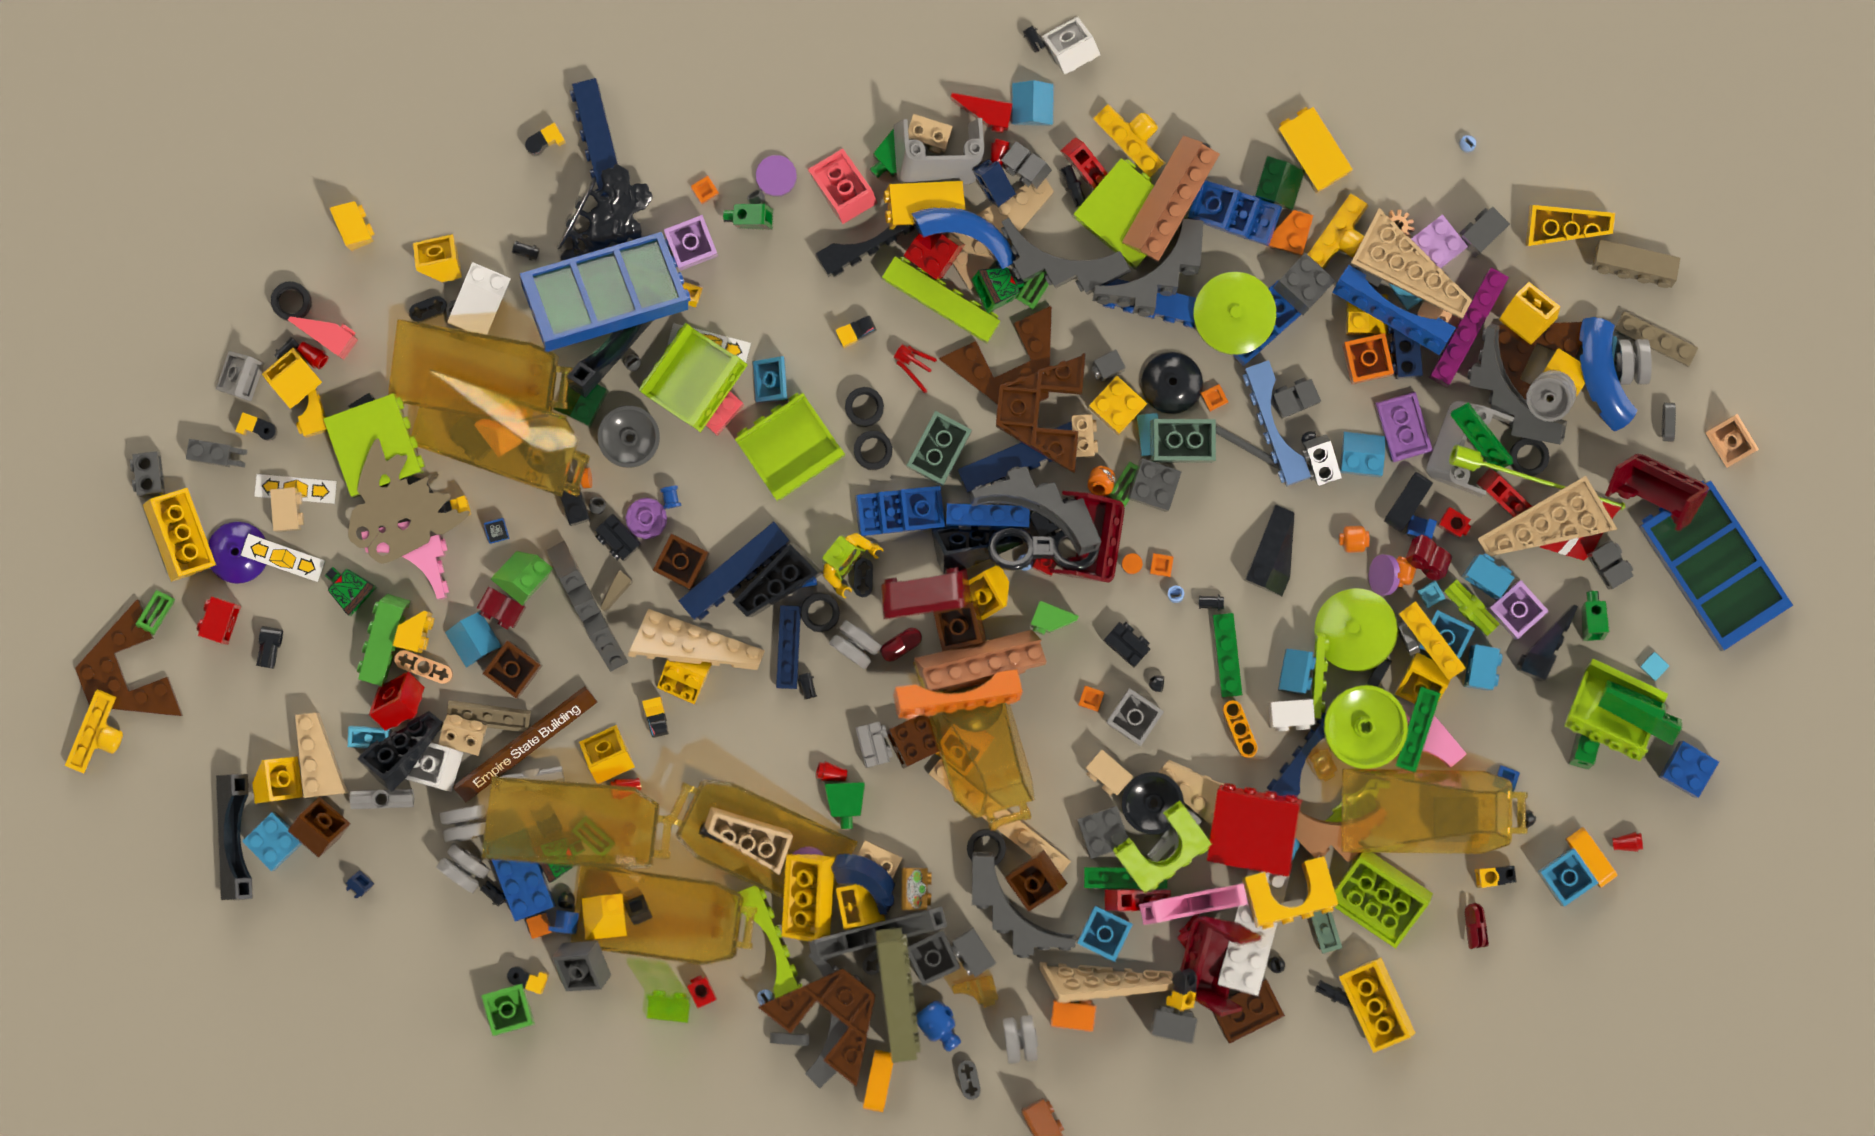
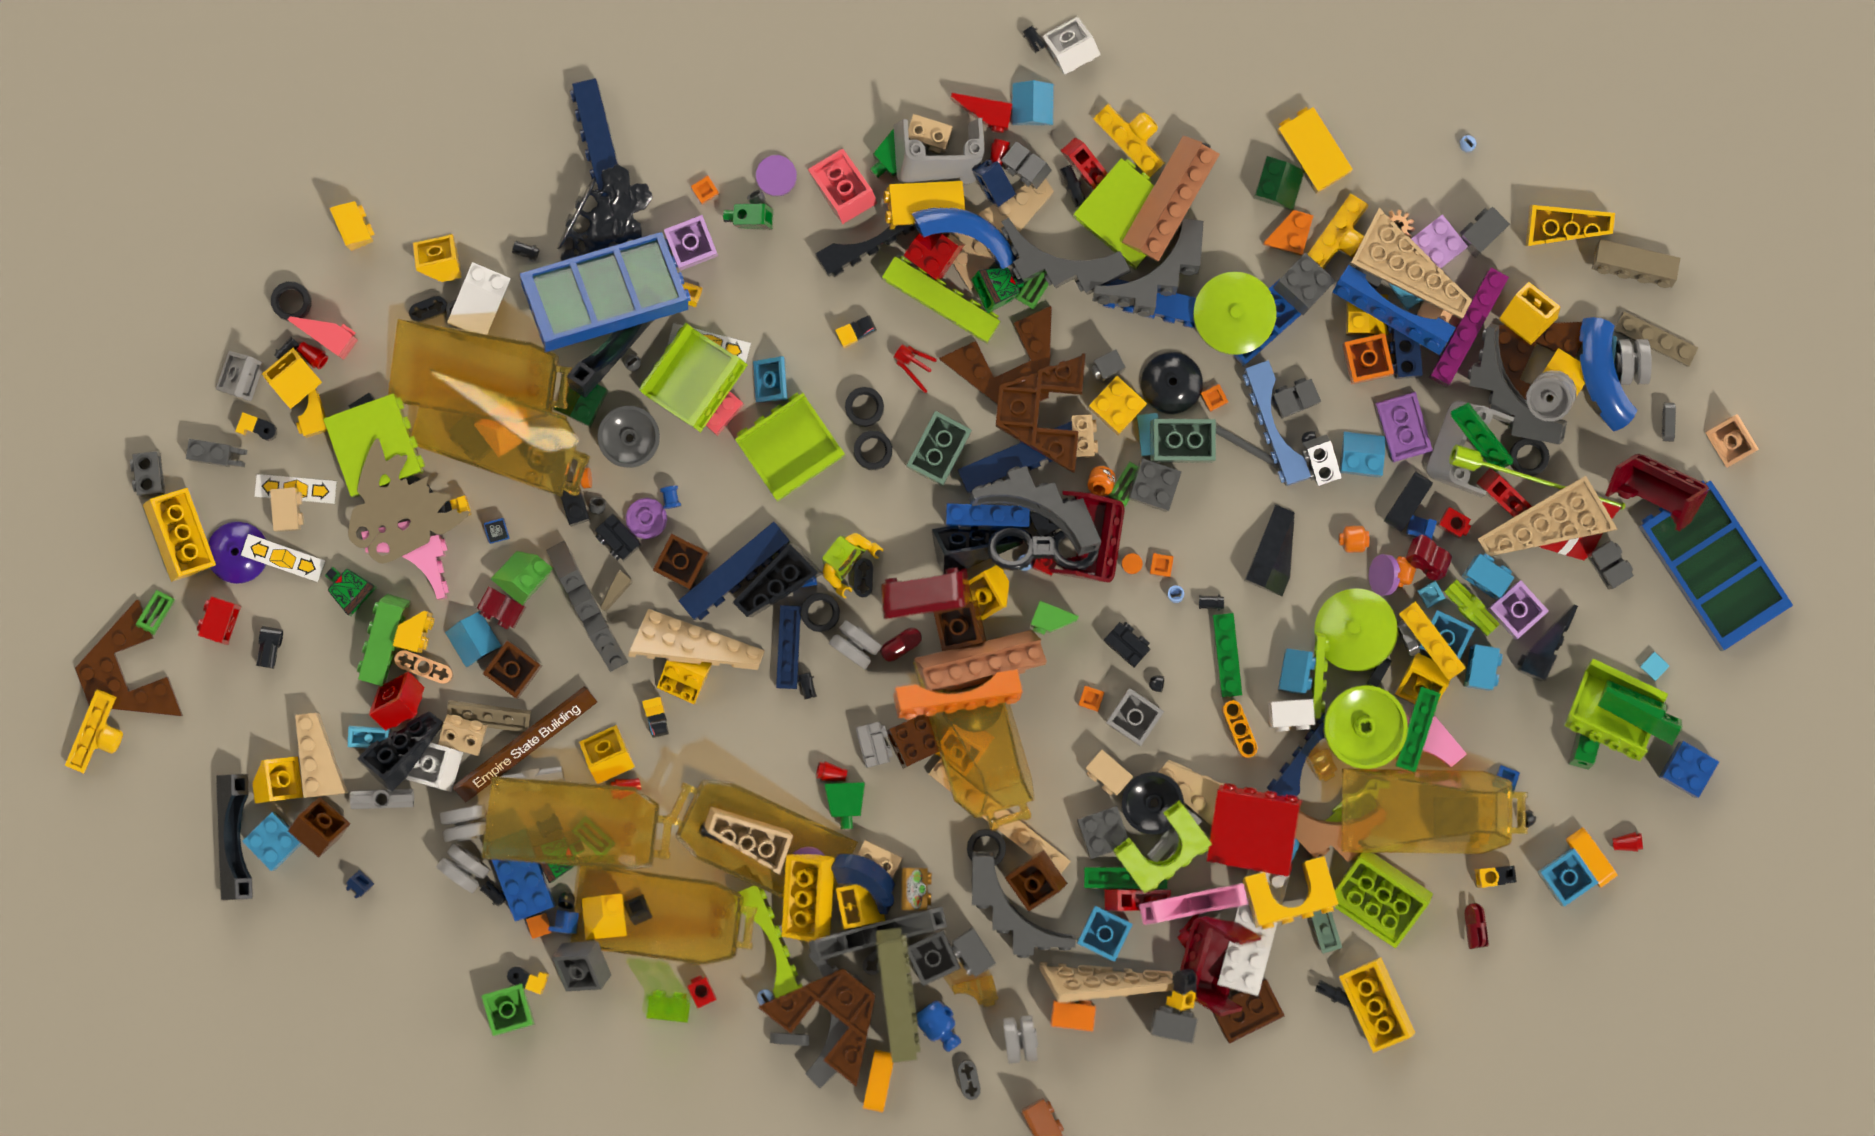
leg [525,123,566,156] -> none
blue slope [855,486,945,536] -> none
blue slope [1187,180,1282,246] -> none
black hinge [1268,957,1285,974] -> none
green torso [1581,591,1609,641] -> none

